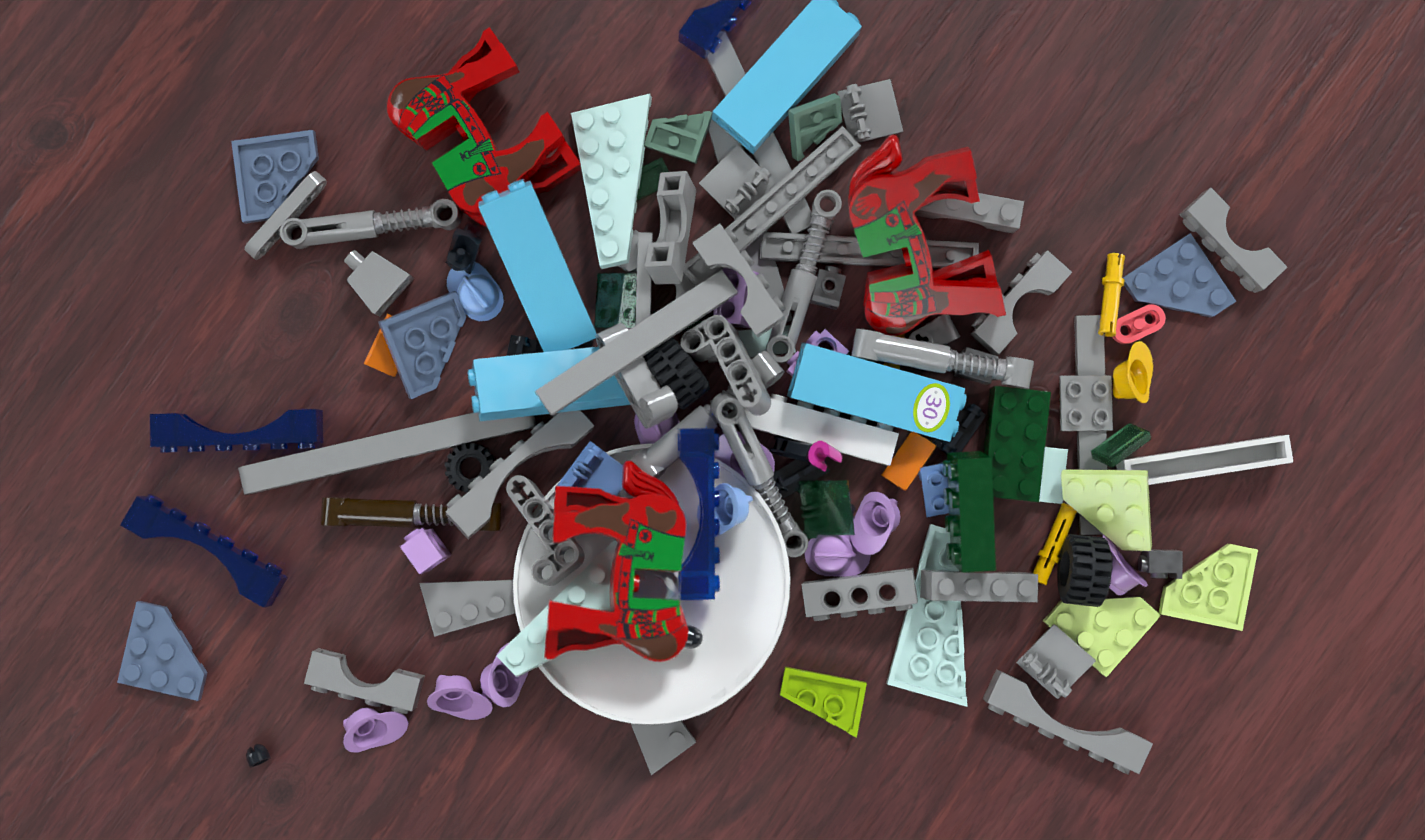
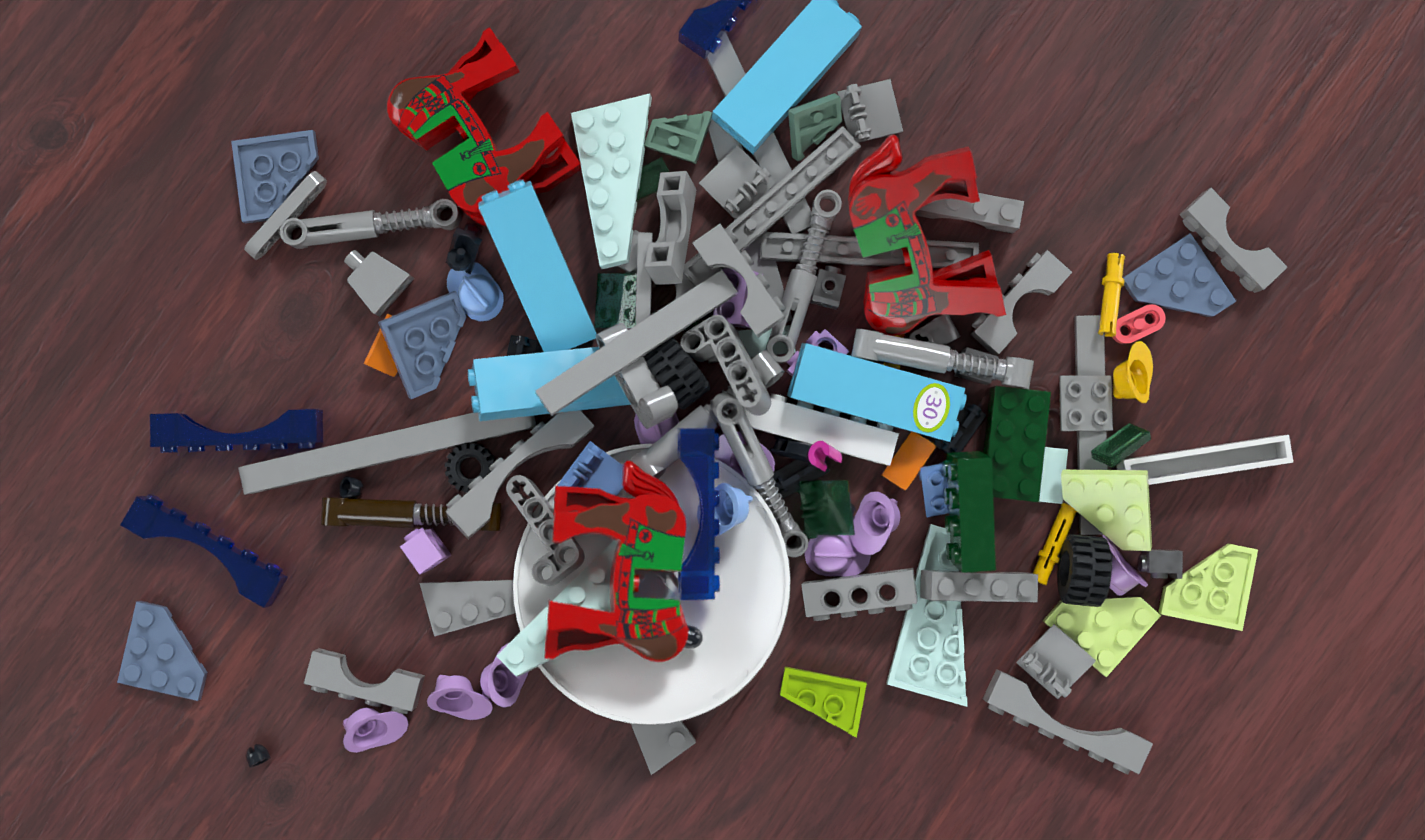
none -> black hinge [339,476,363,499]

